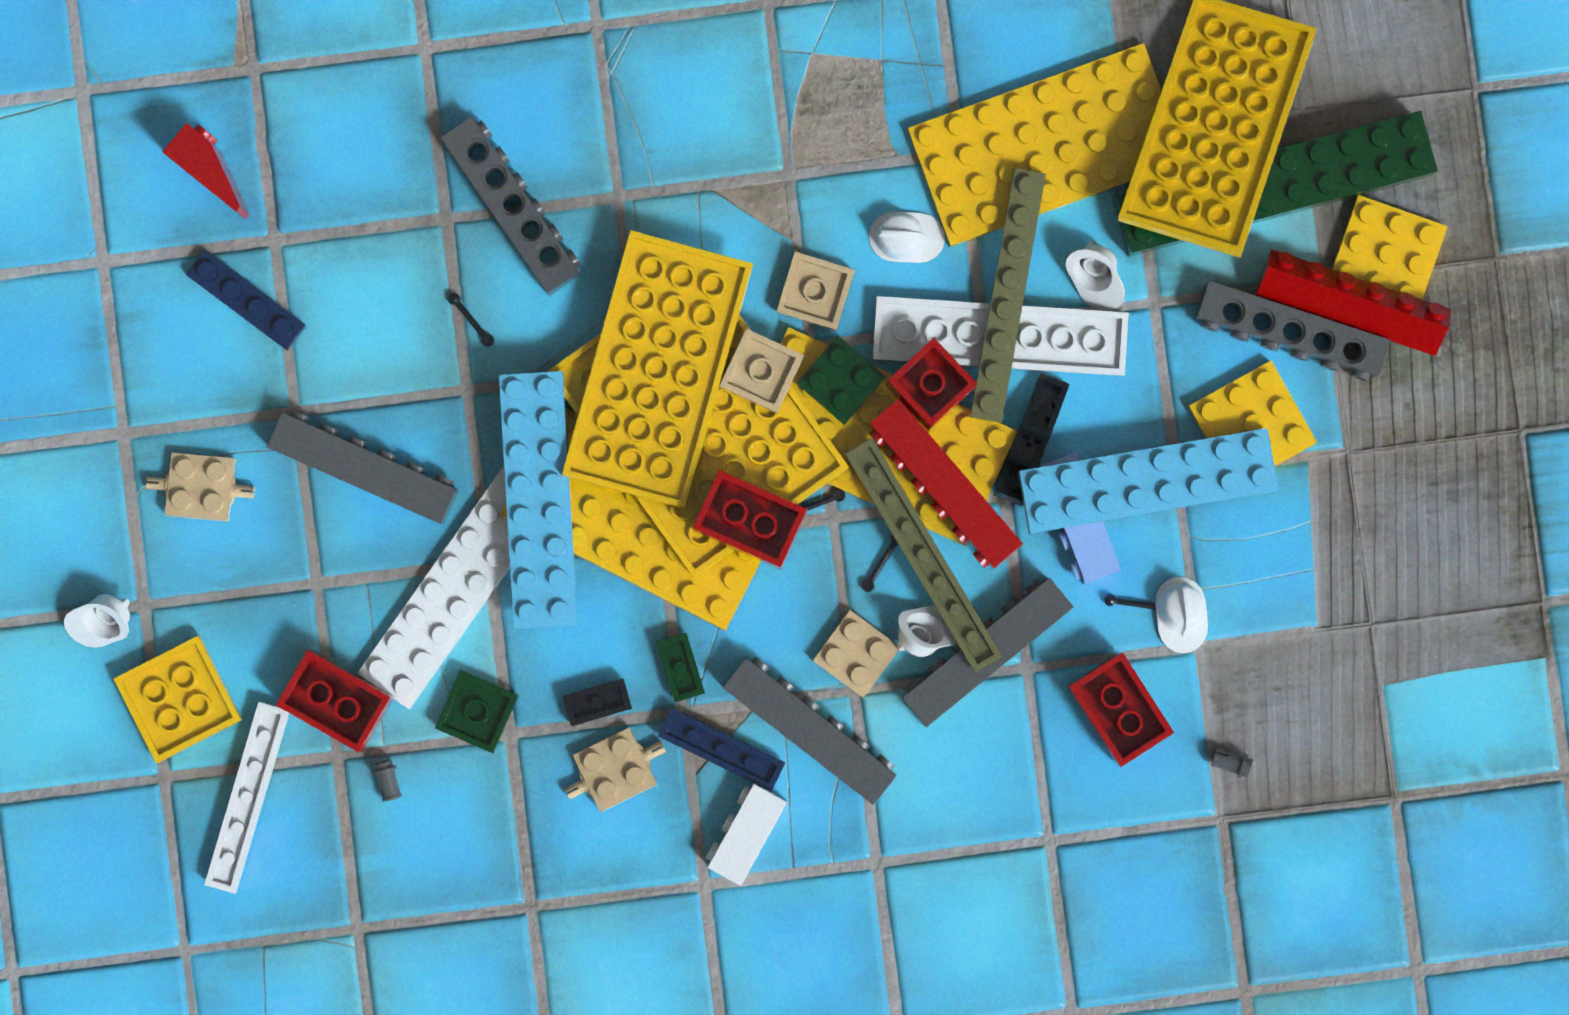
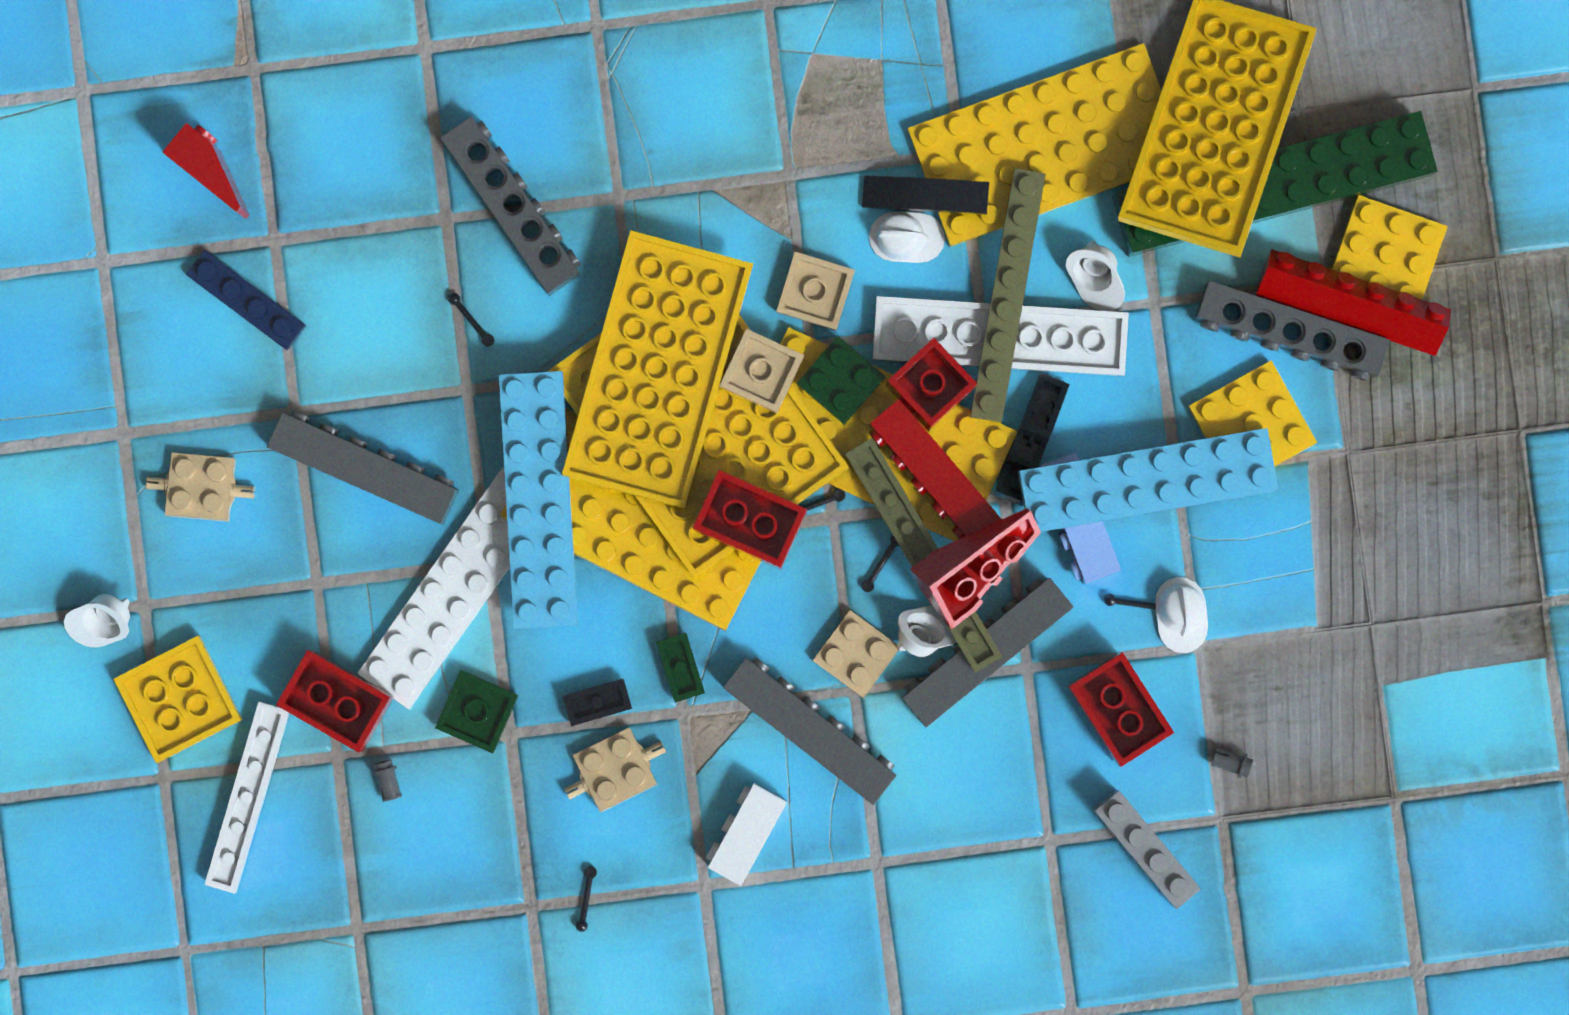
dark blue plate [658,708,786,791] -> none
none -> black hinge [575,866,597,932]
none -> black slope [862,176,990,215]
none -> red wedge [910,508,1041,629]
none -> light grey brick [1092,789,1201,909]

